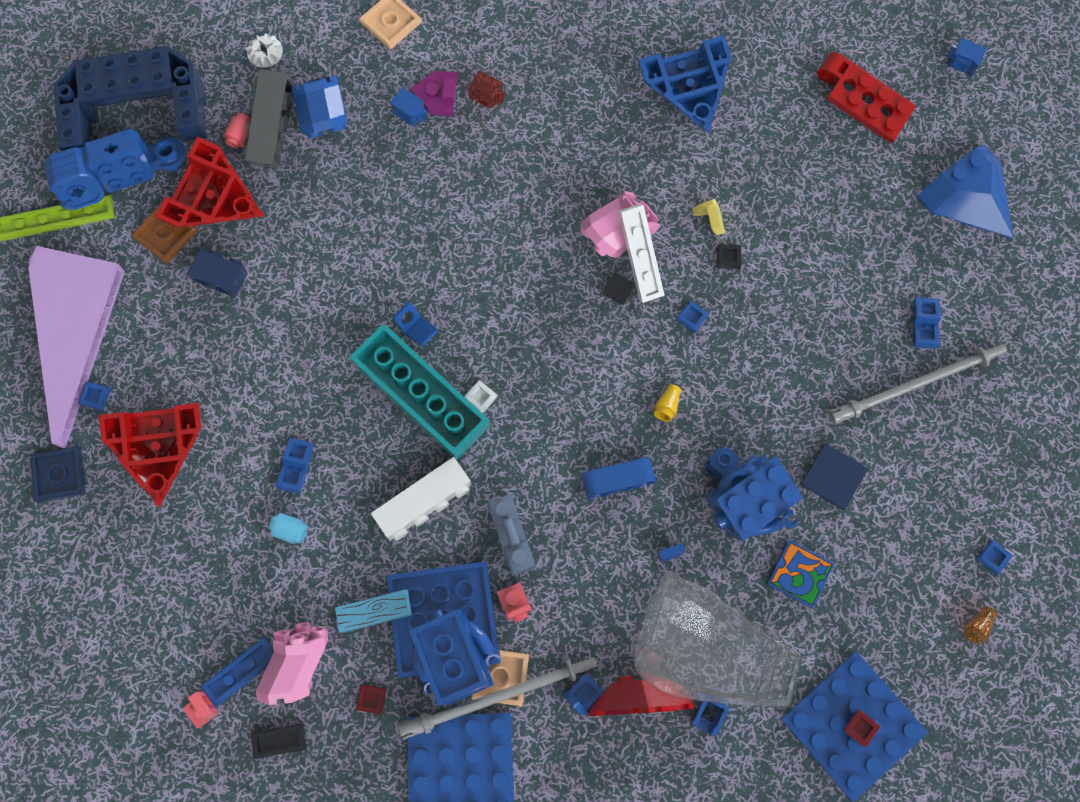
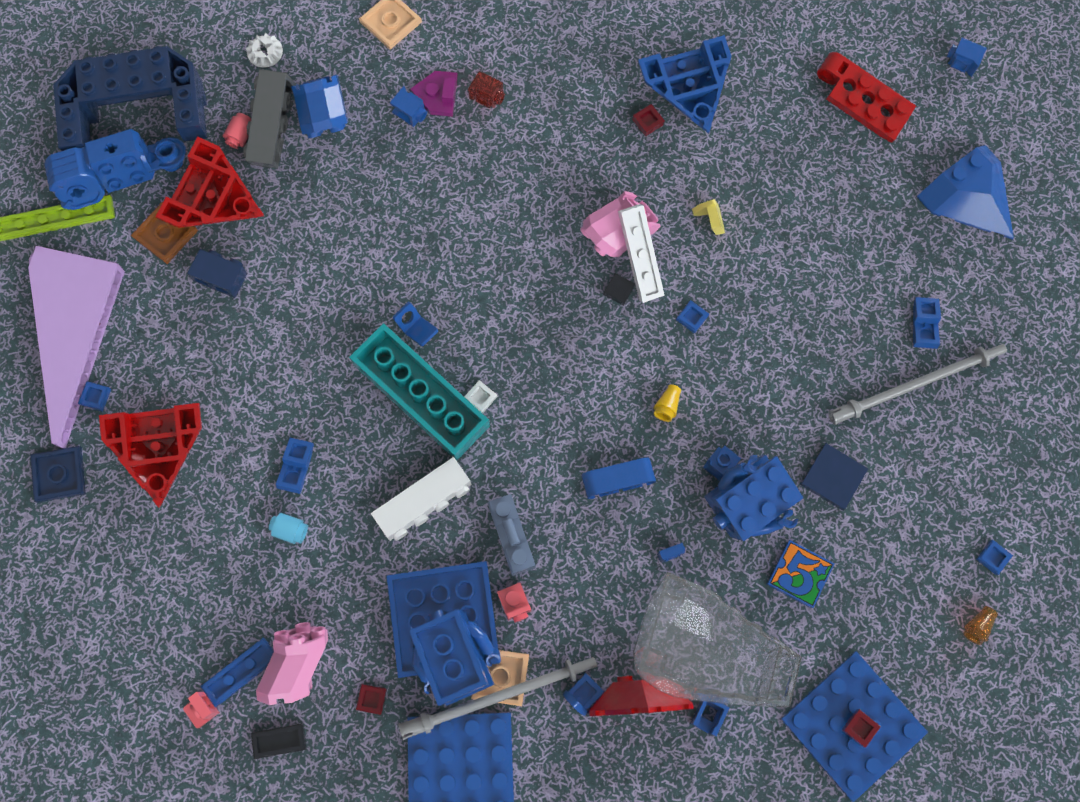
medium azure tile [335,590,412,633] -> none
black tile [717,244,741,269] -> none
none -> dark red plate [632,104,665,137]

